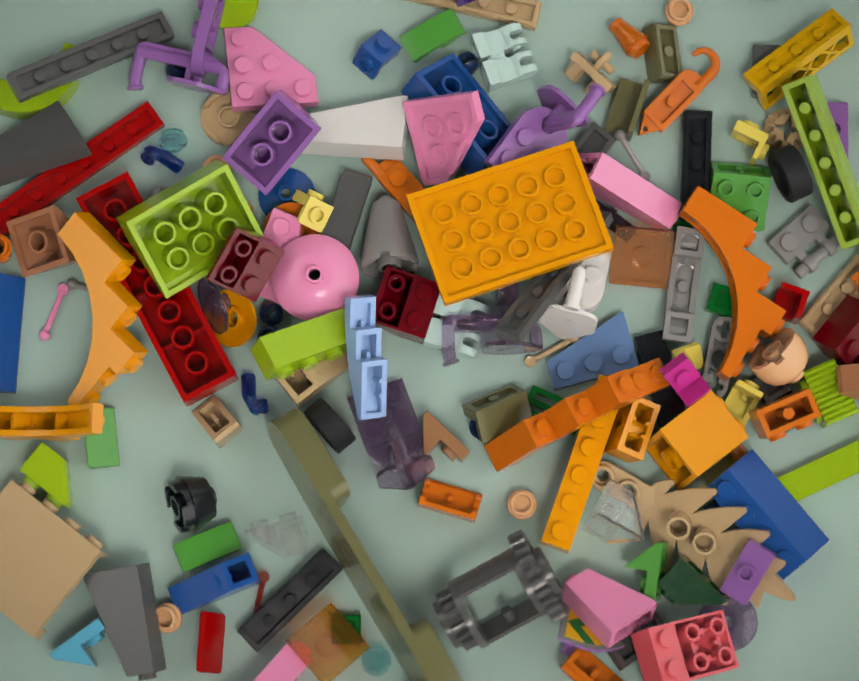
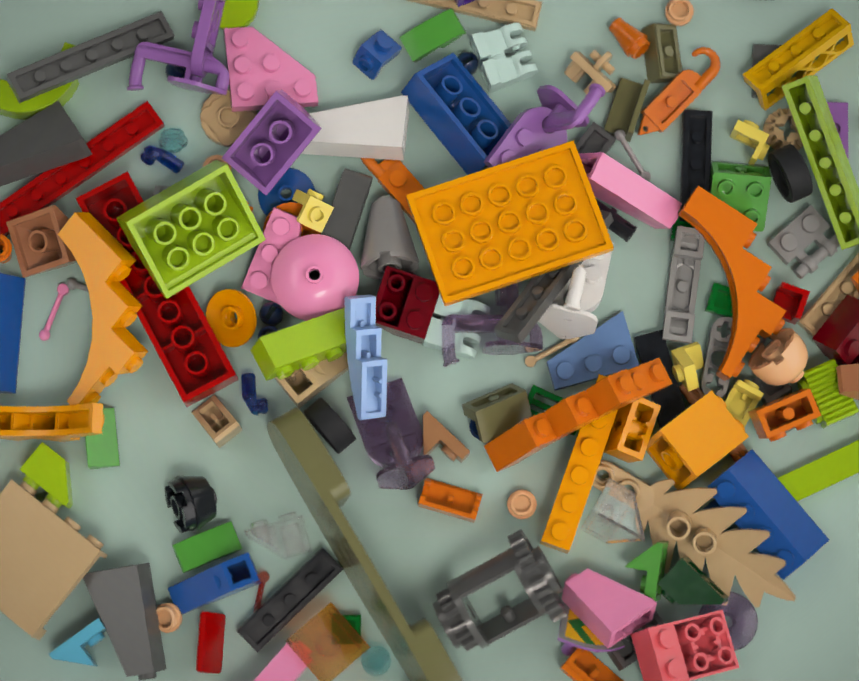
dish [197,278,231,334] -> none
dark red slope [206,226,284,302] -> none
bright pink plate [402,90,485,186] -> none
clear orange tile [610,225,675,289] -> none
dark pink slope [660,352,712,408] -> none
medium lavender plate [720,539,777,606] -> none

